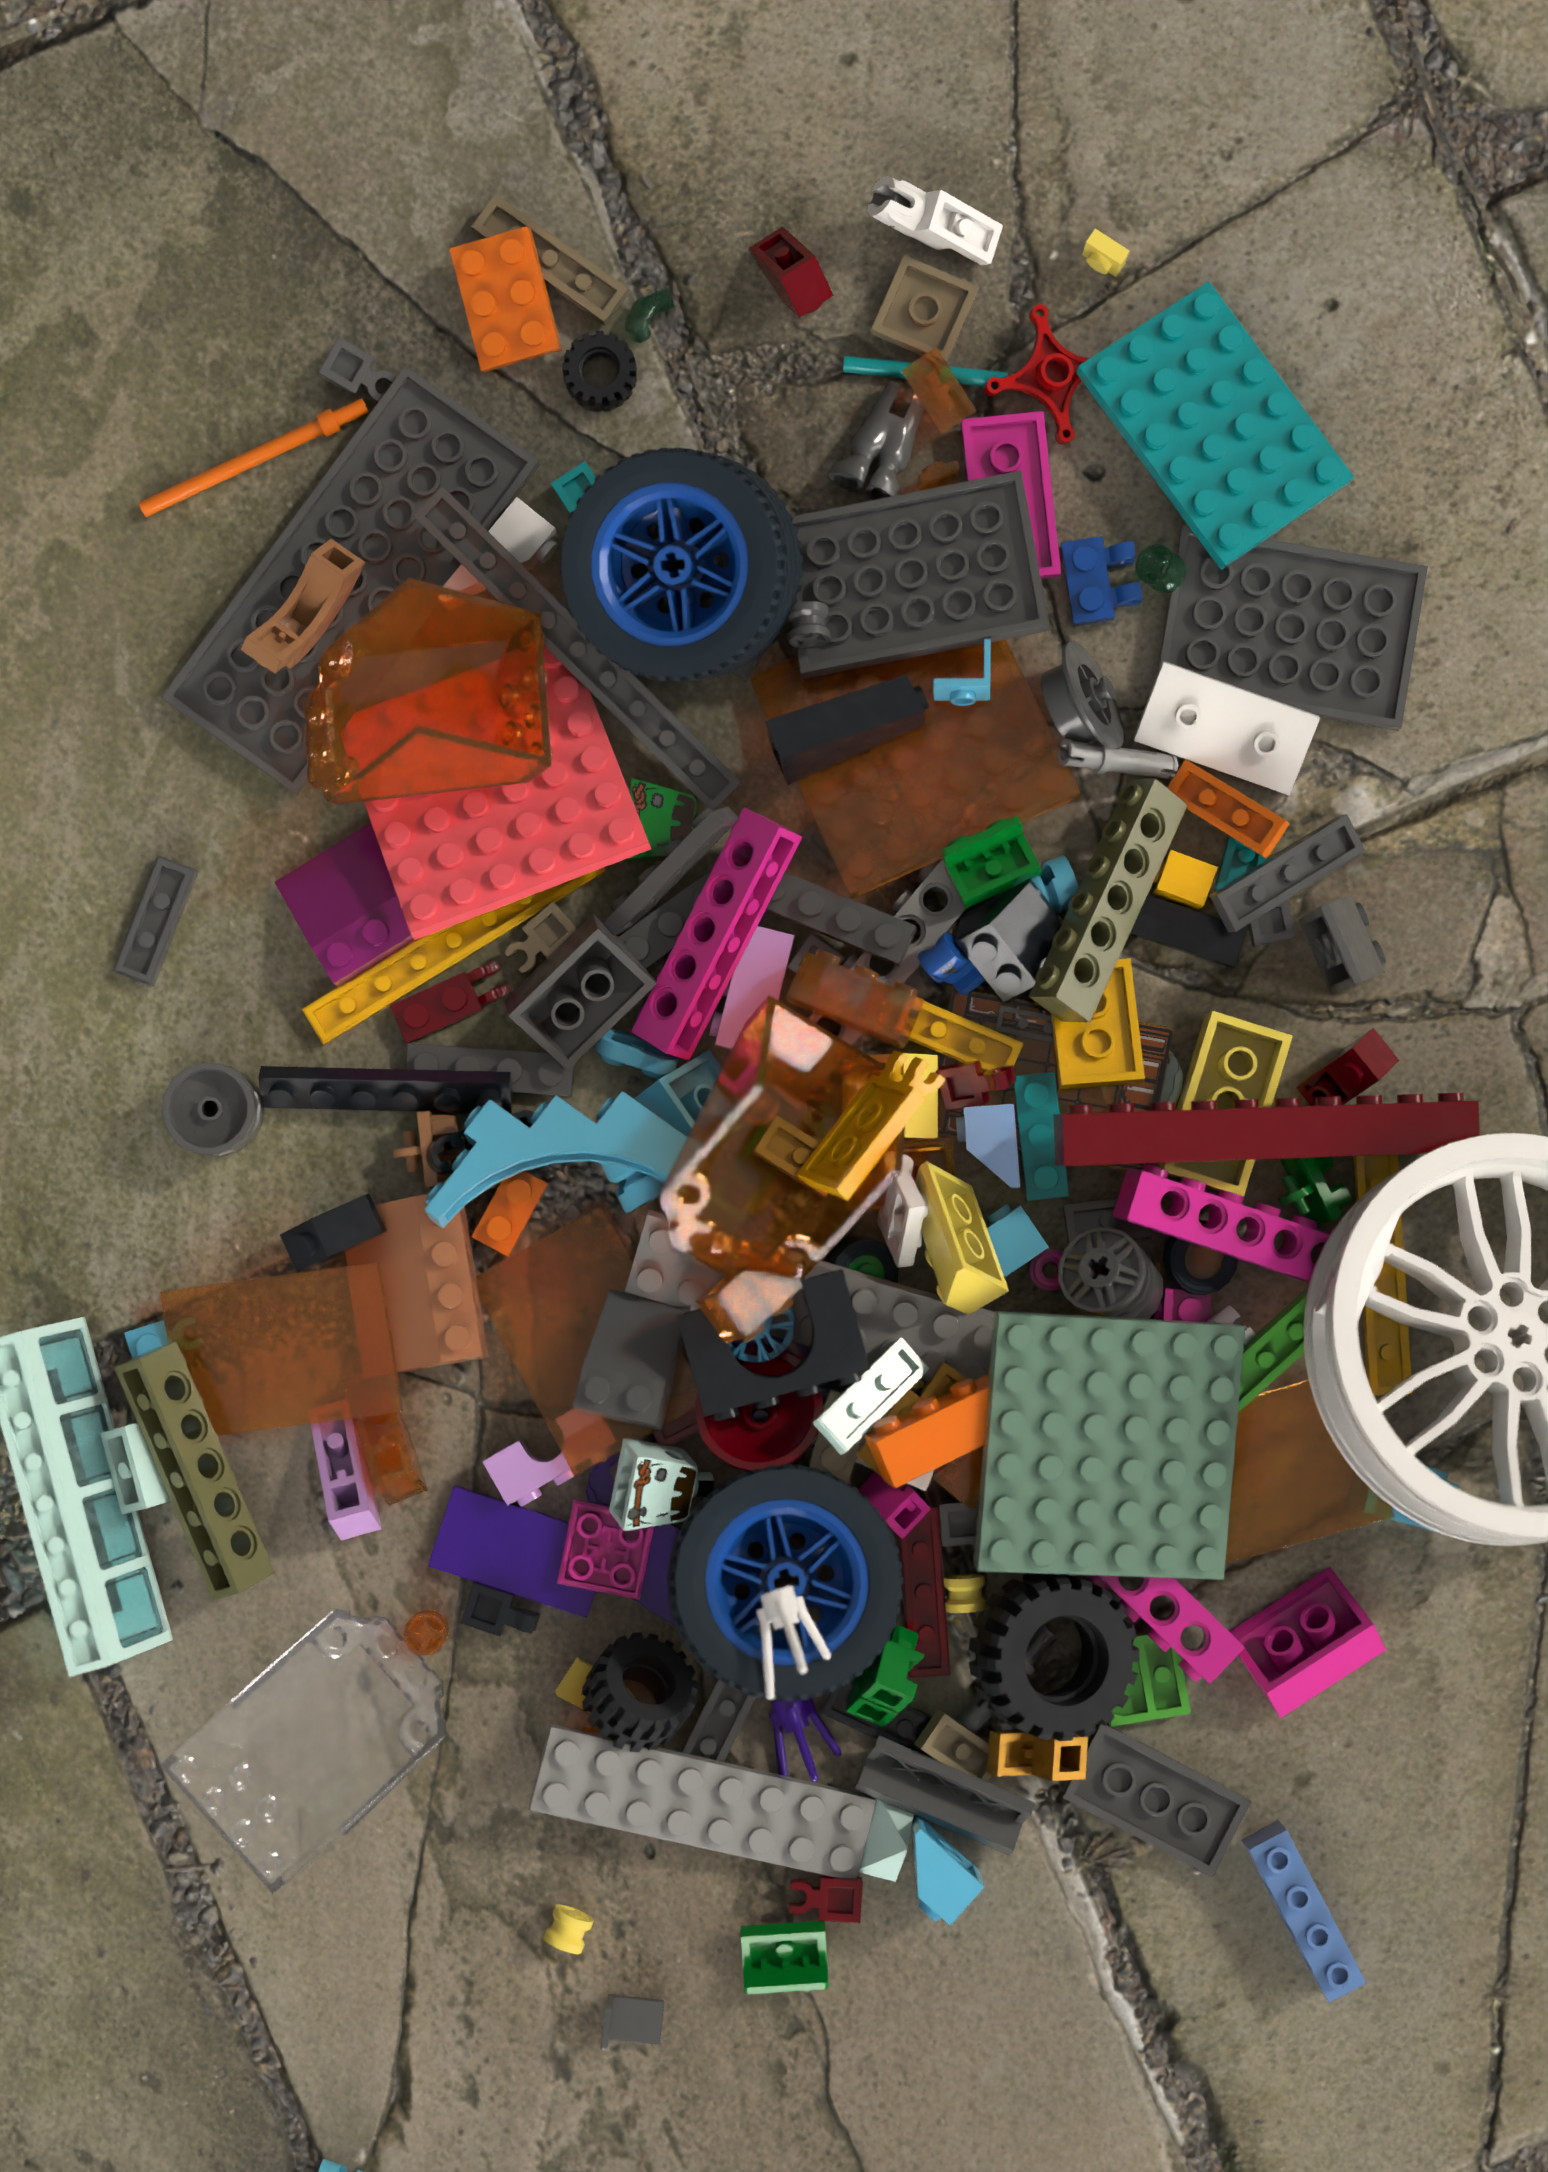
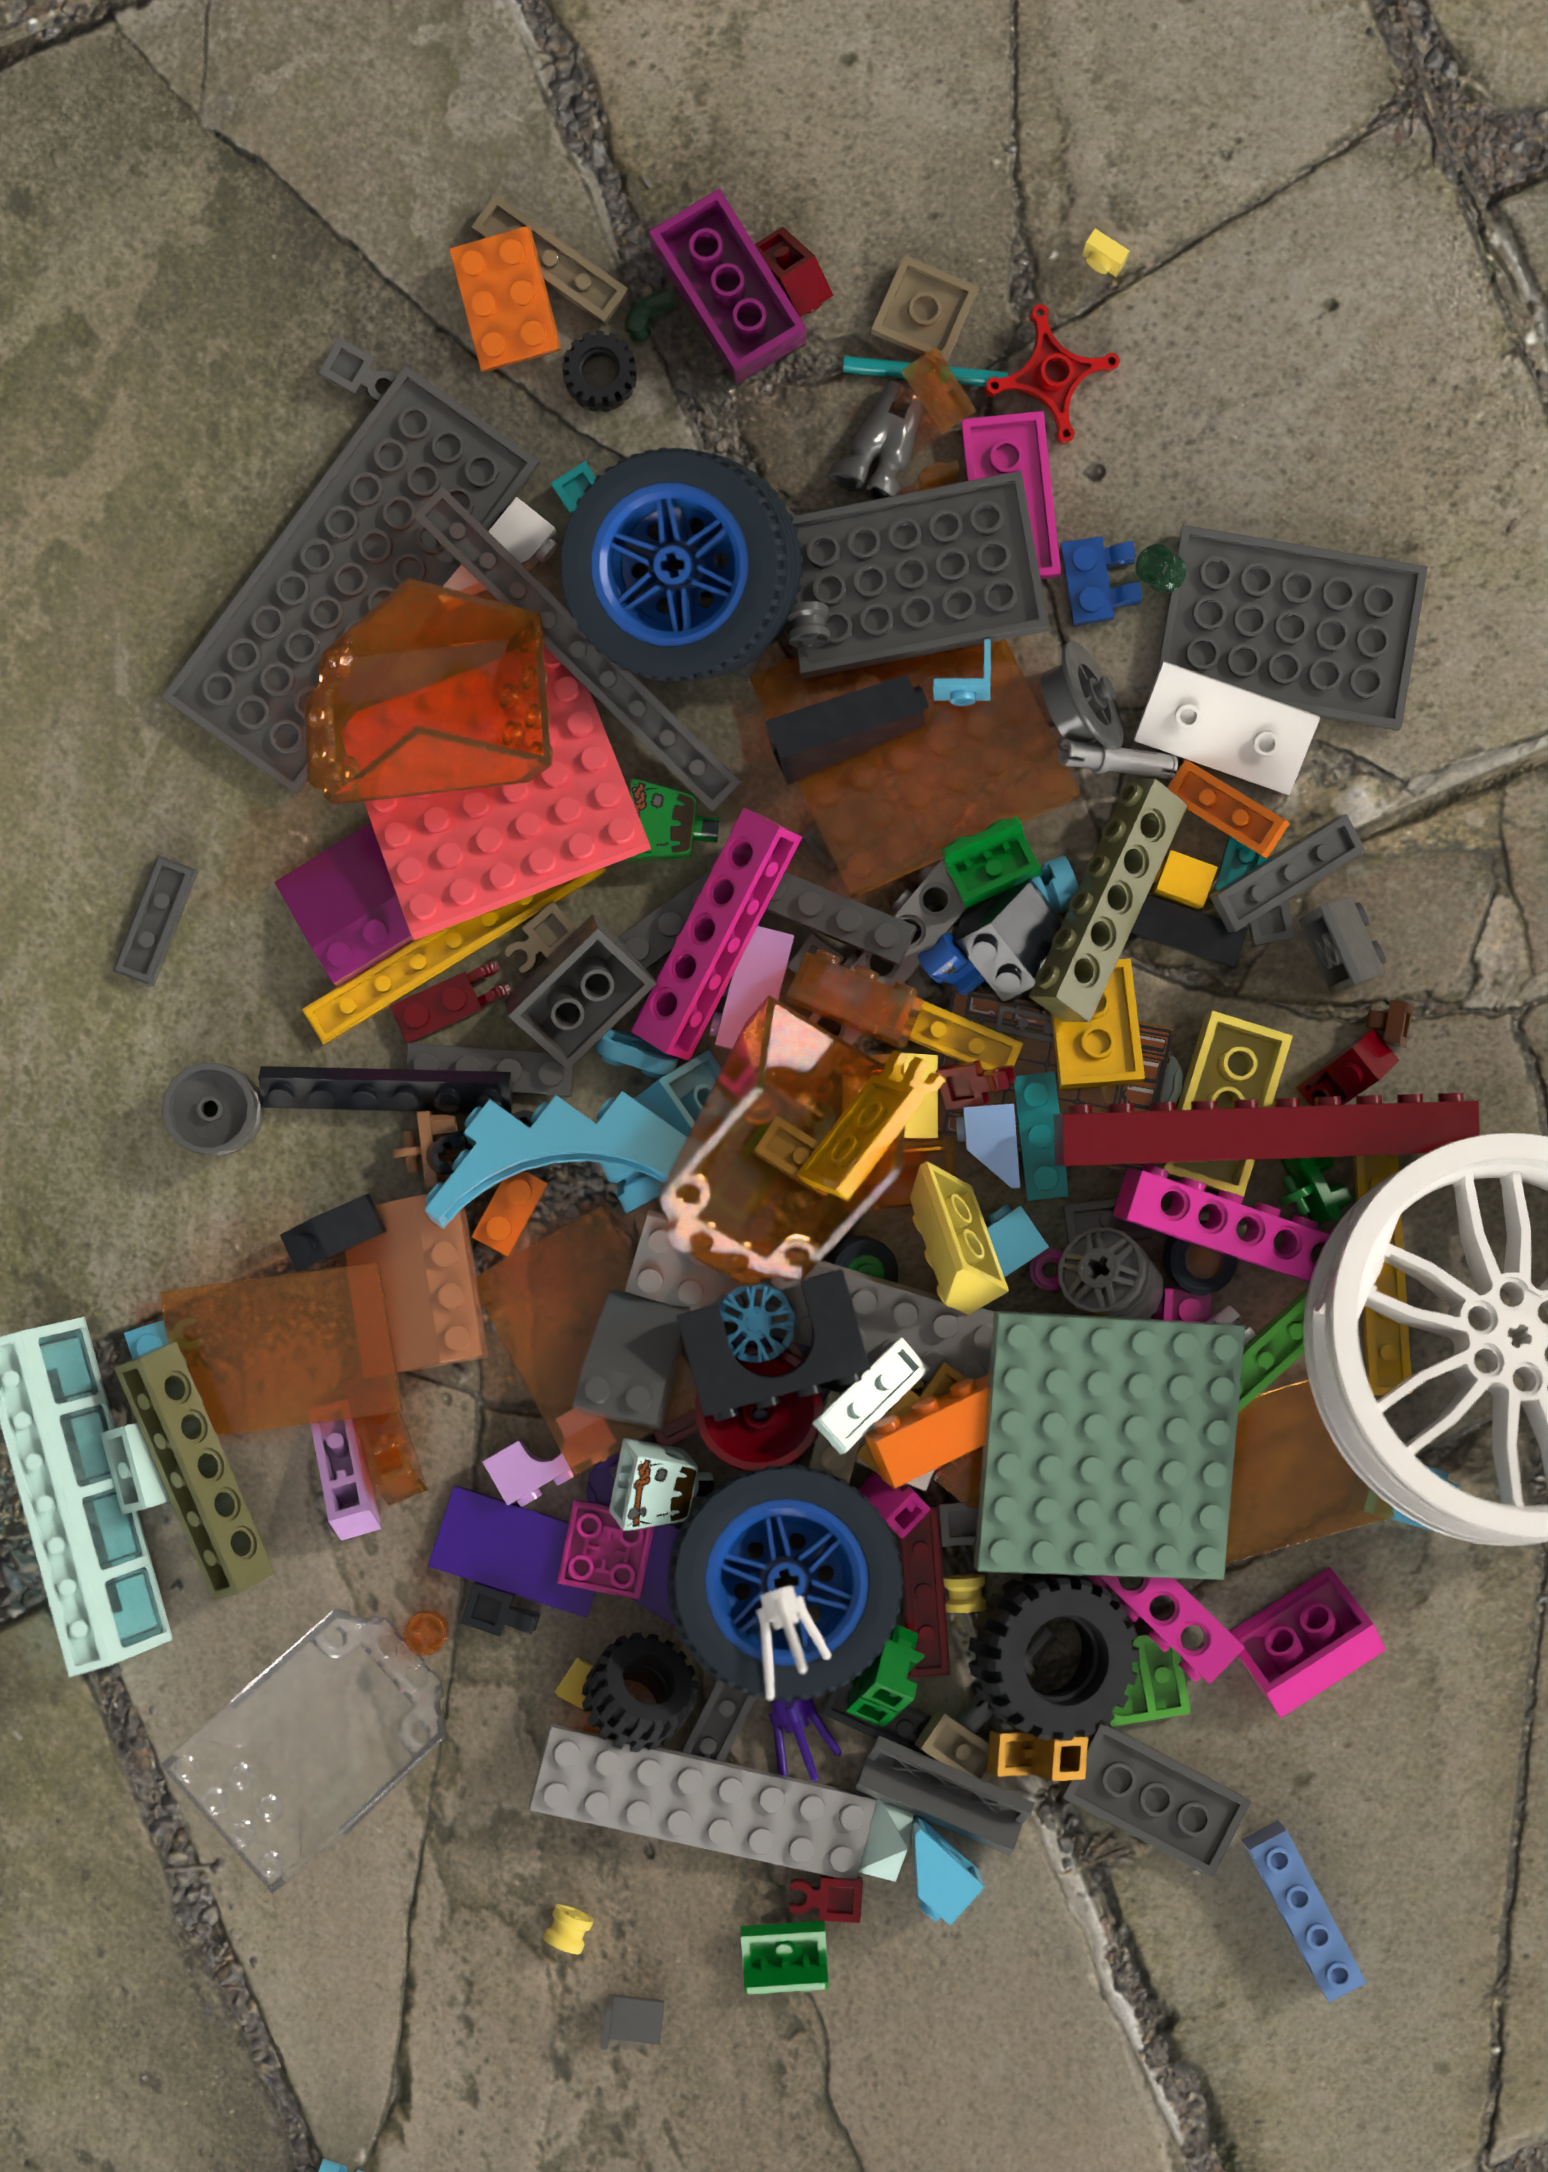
orange bar [138,398,369,517] -> none
medium nougat arch [241,539,365,674] -> none
dark grey plate [603,807,739,935] -> none
clear orange slope [696,1270,803,1343] -> none
white plate [867,176,1003,265] -> none
white plate [877,1154,928,1268] -> none
teal plate [1076,281,1355,570] -> none
none -> magenta brick [649,188,807,385]
none -> reddish brown tile [1366,1000,1413,1048]

